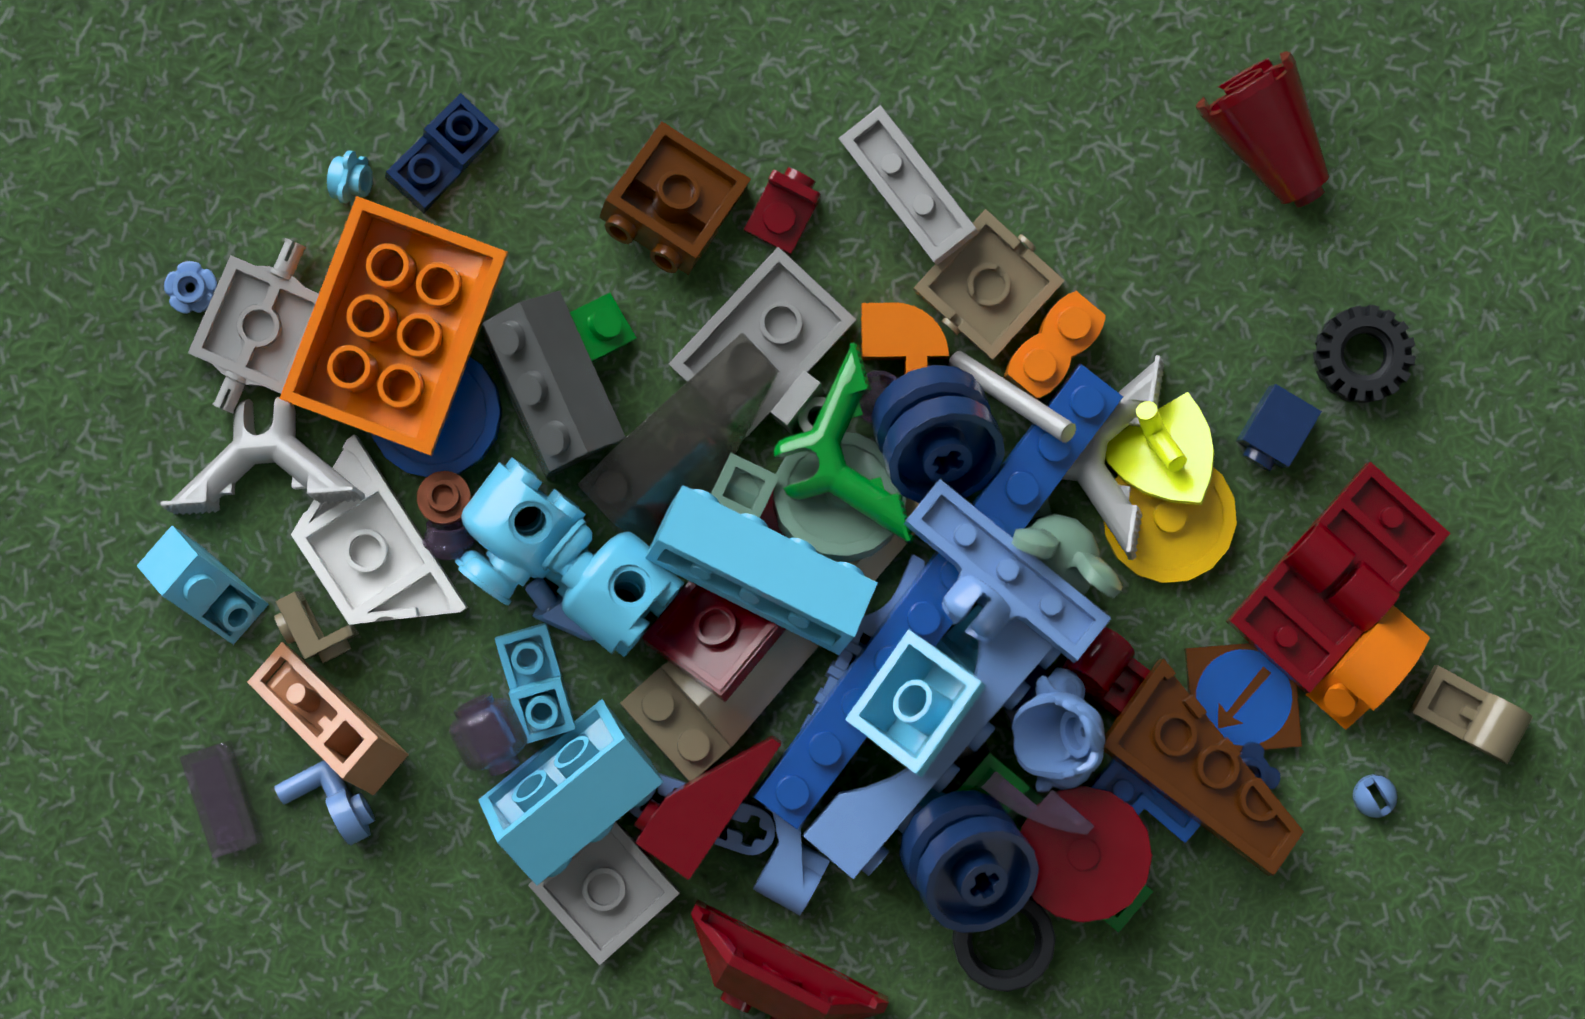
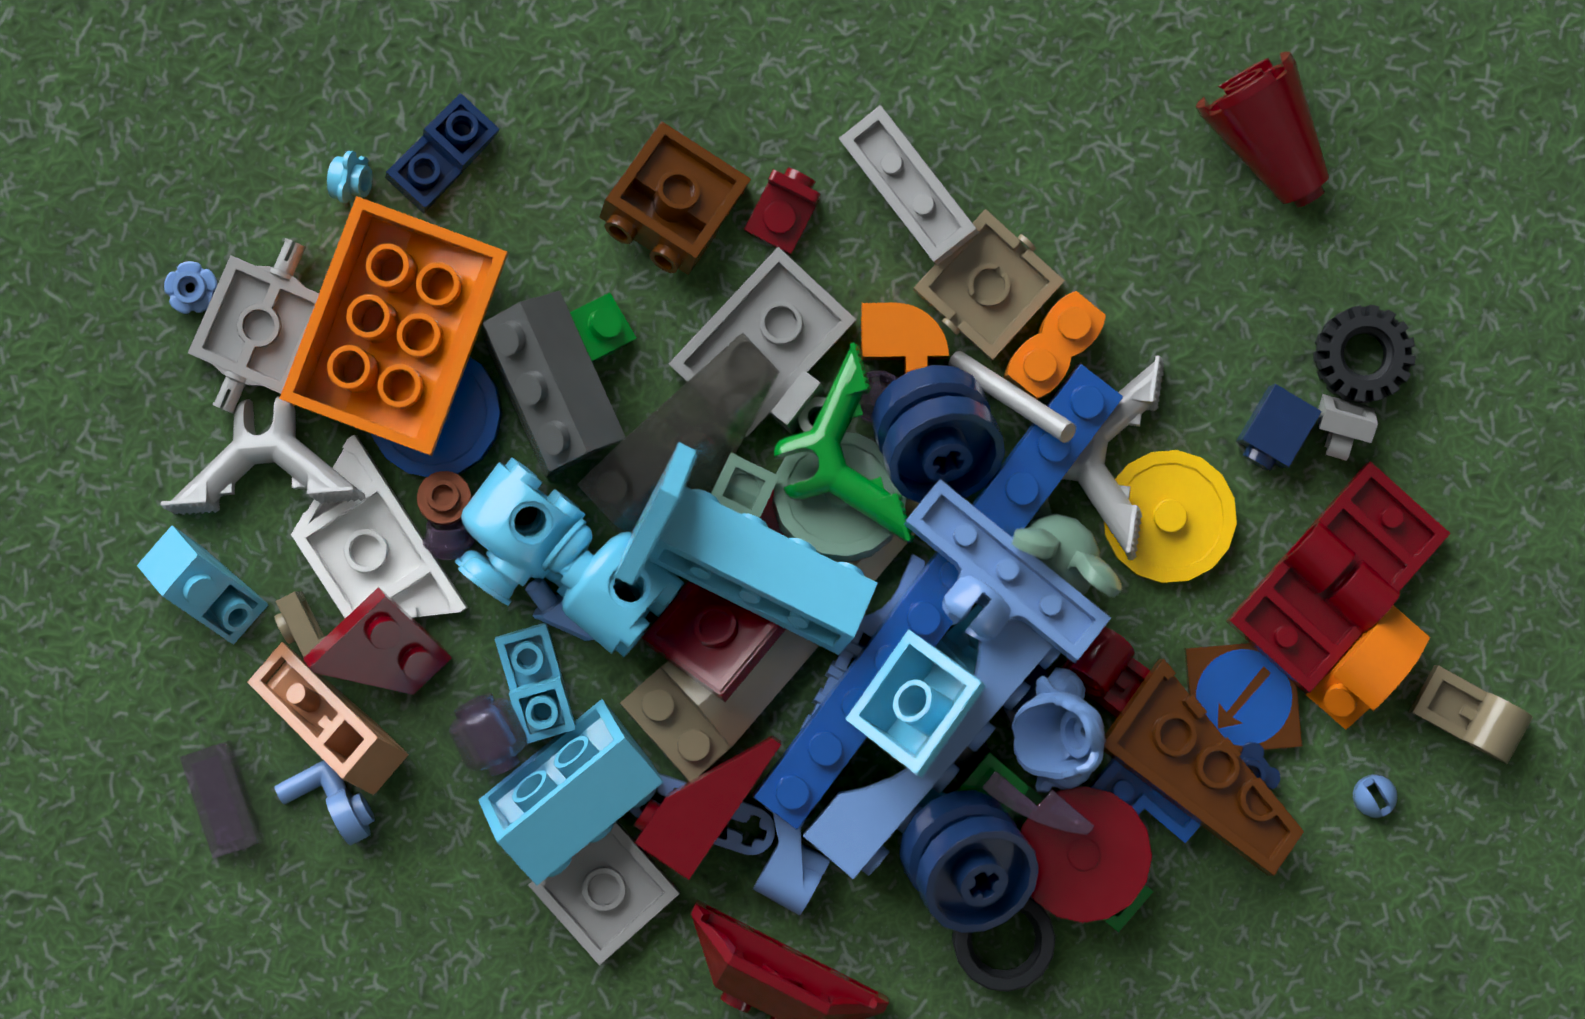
neon yellow shield [1105,392,1215,505] -> none
none -> wing [303,587,452,695]
none -> medium azure tile [614,442,697,585]
none -> light grey tile [1317,394,1378,461]

